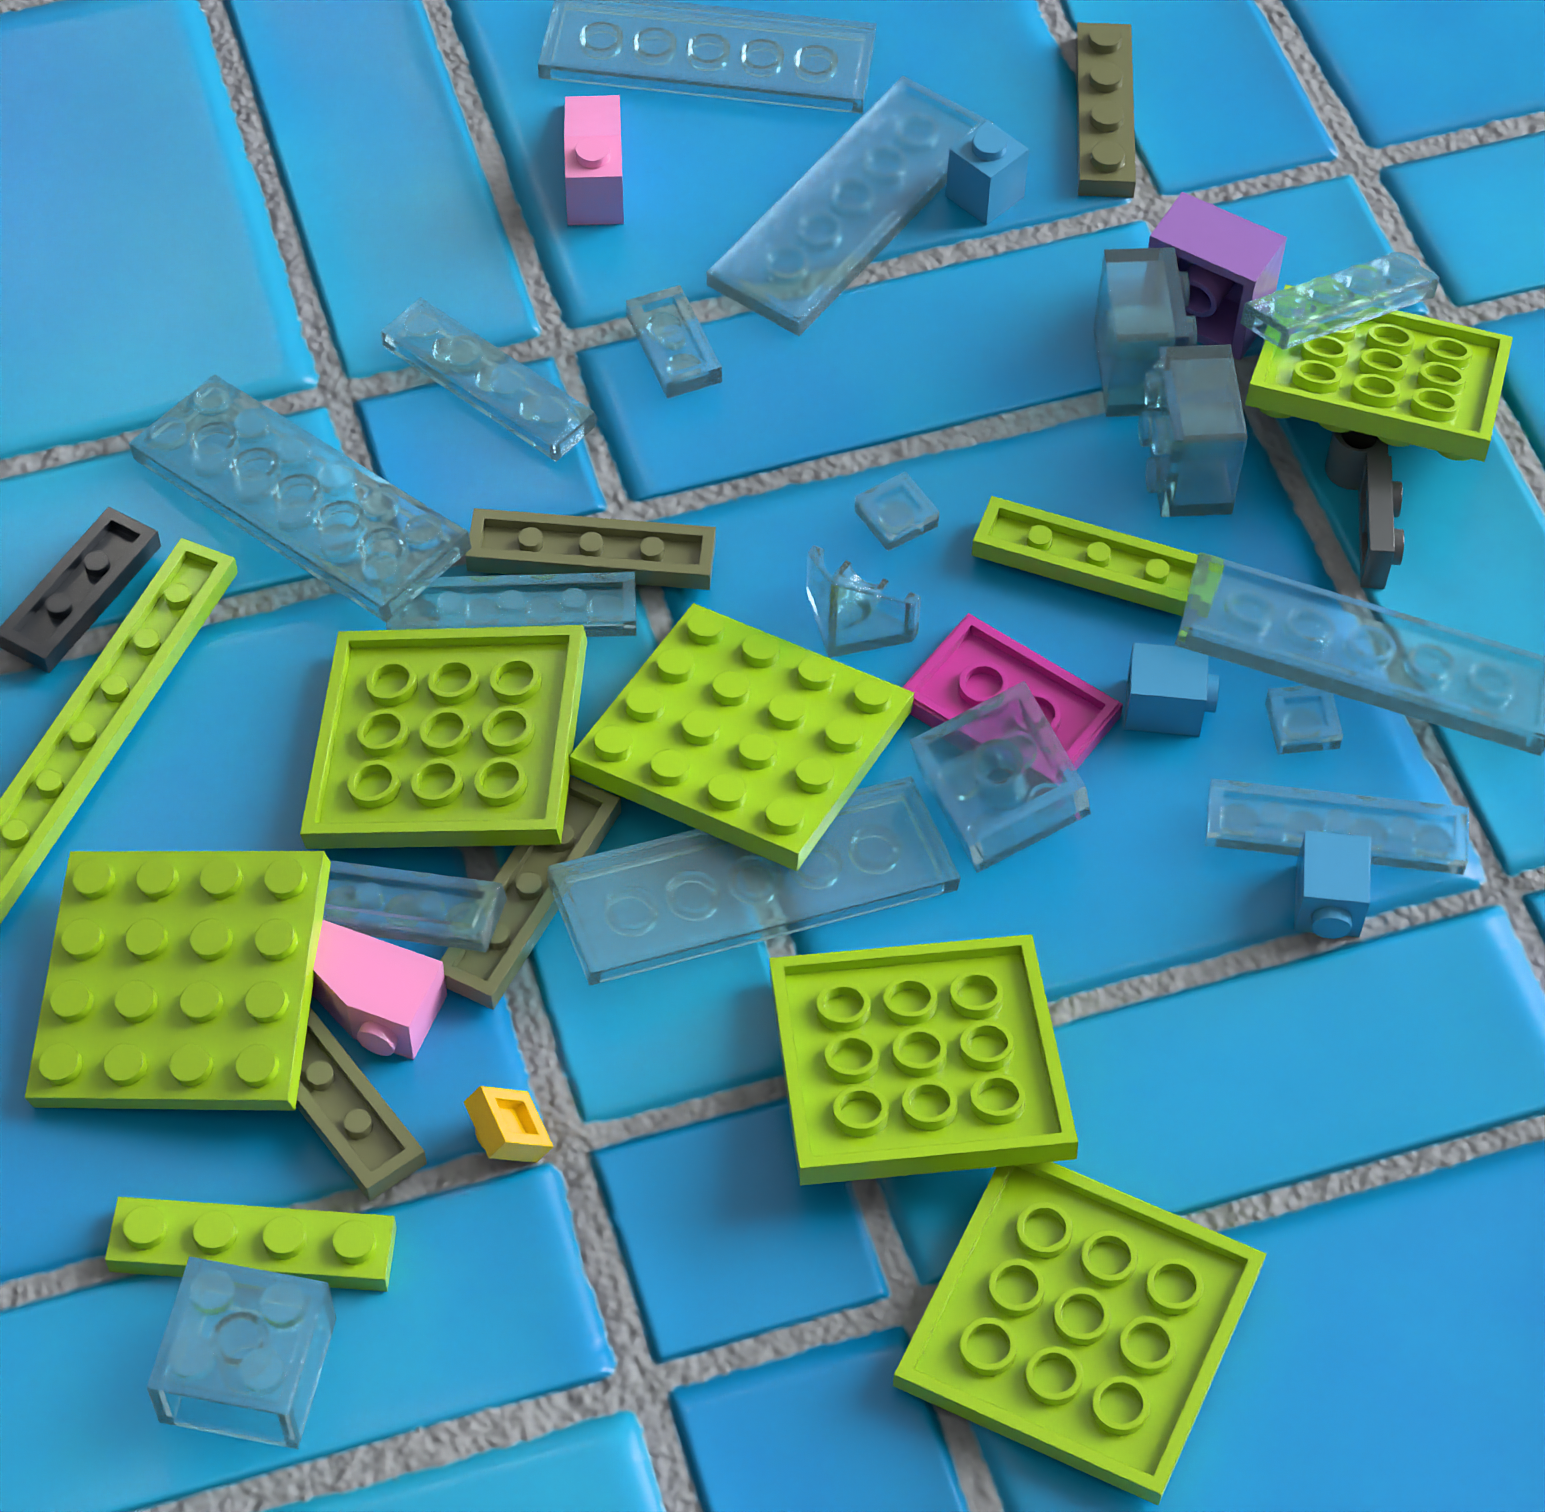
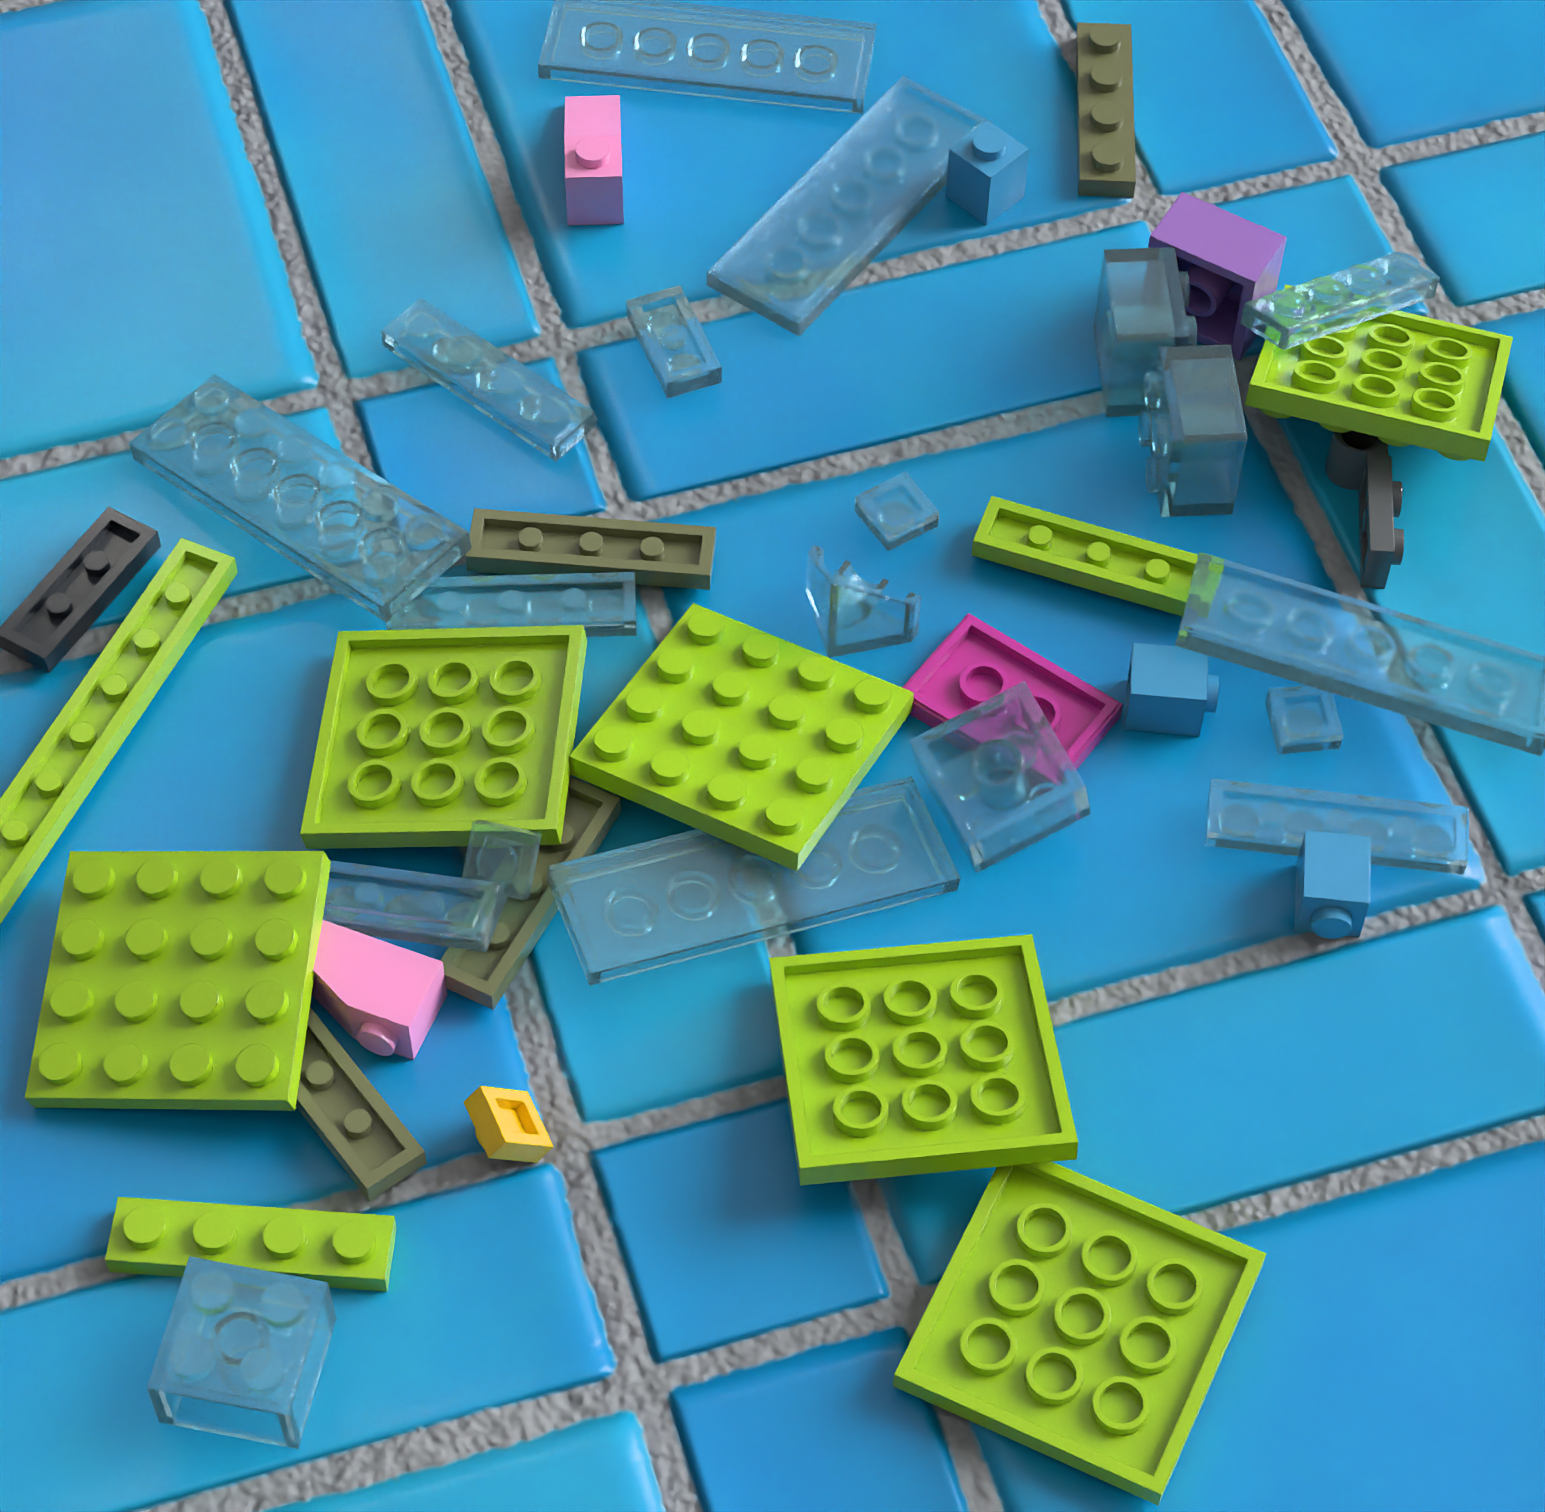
none -> clear light blue plate [460,819,542,900]

